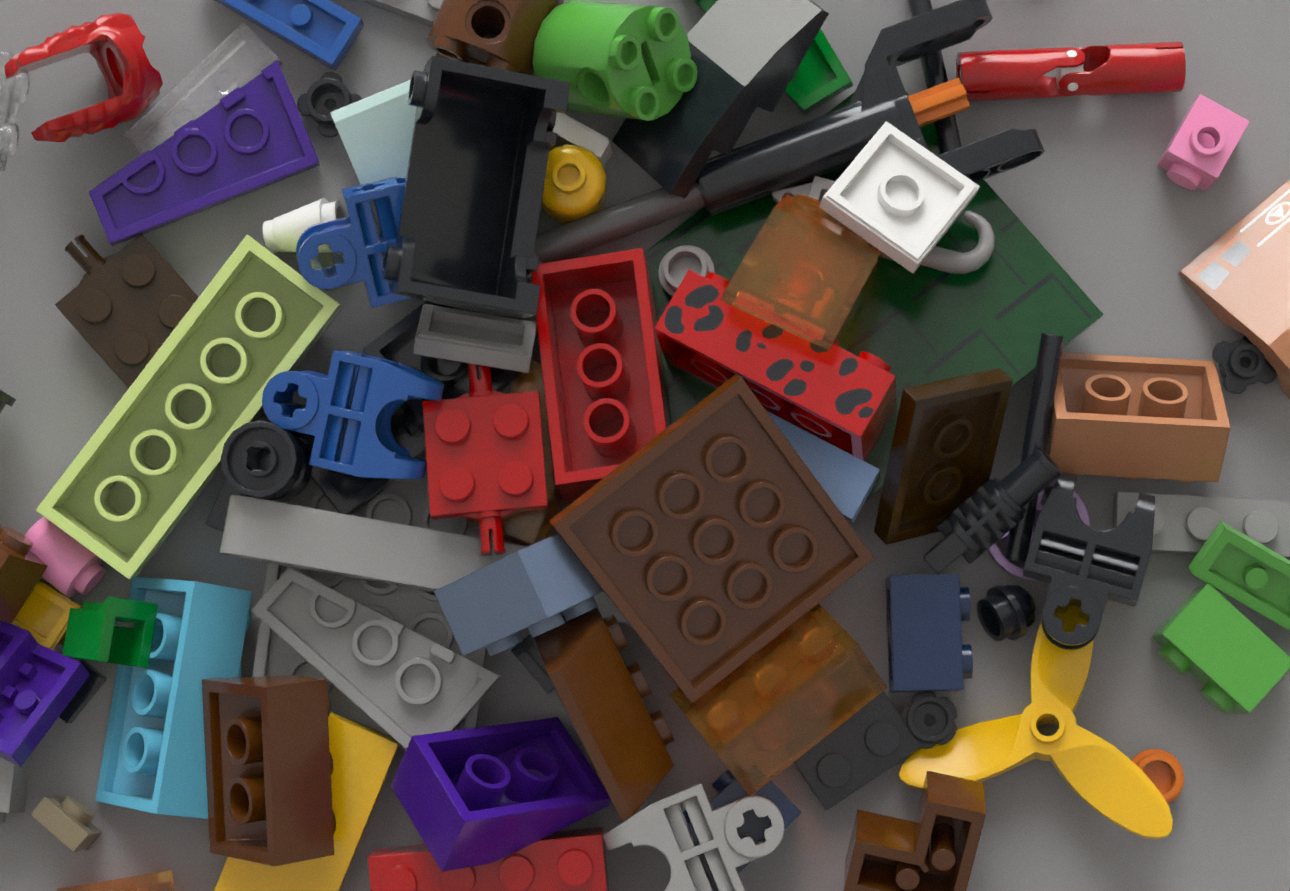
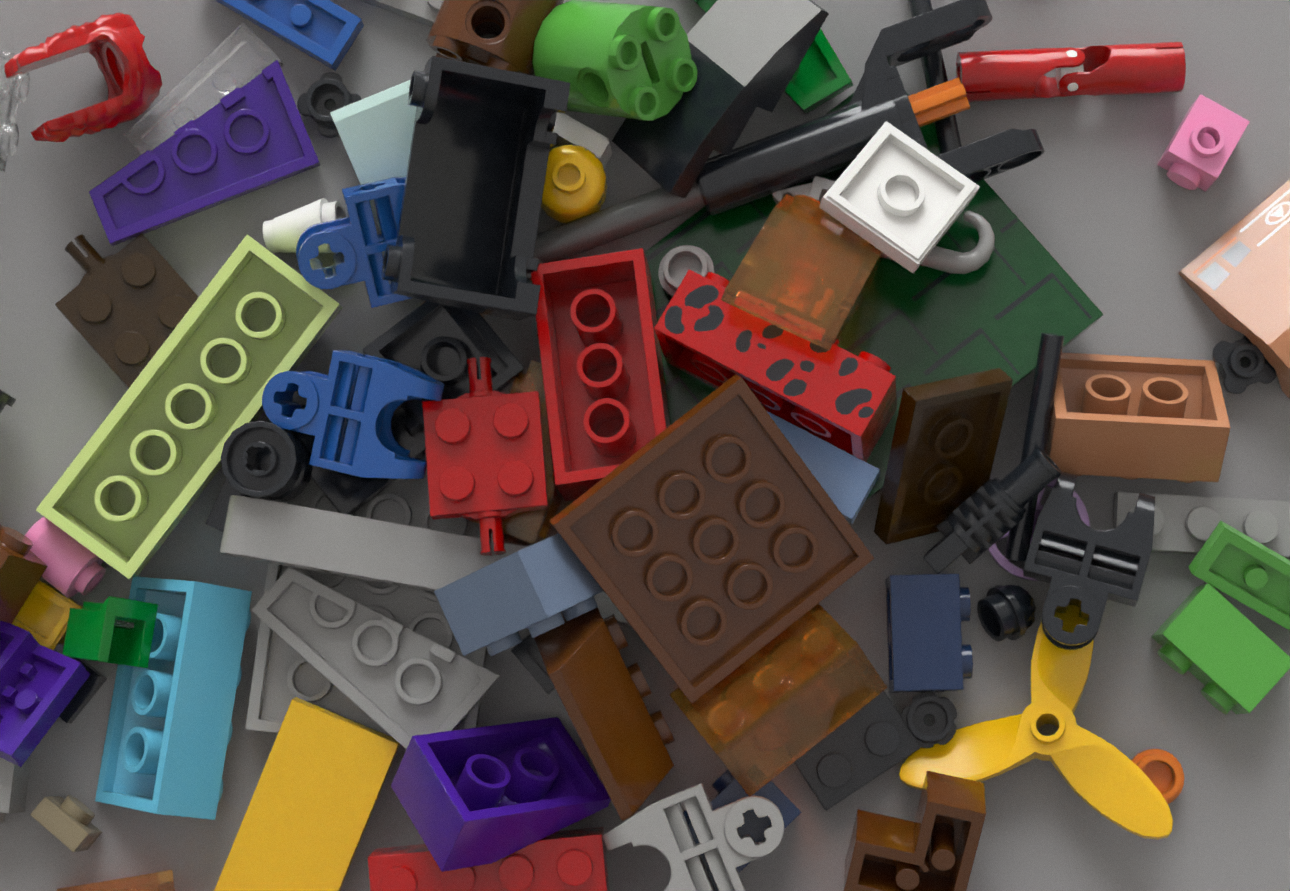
reddish brown slope [202,675,336,866] -> none
light grey tile [413,304,537,373] -> none

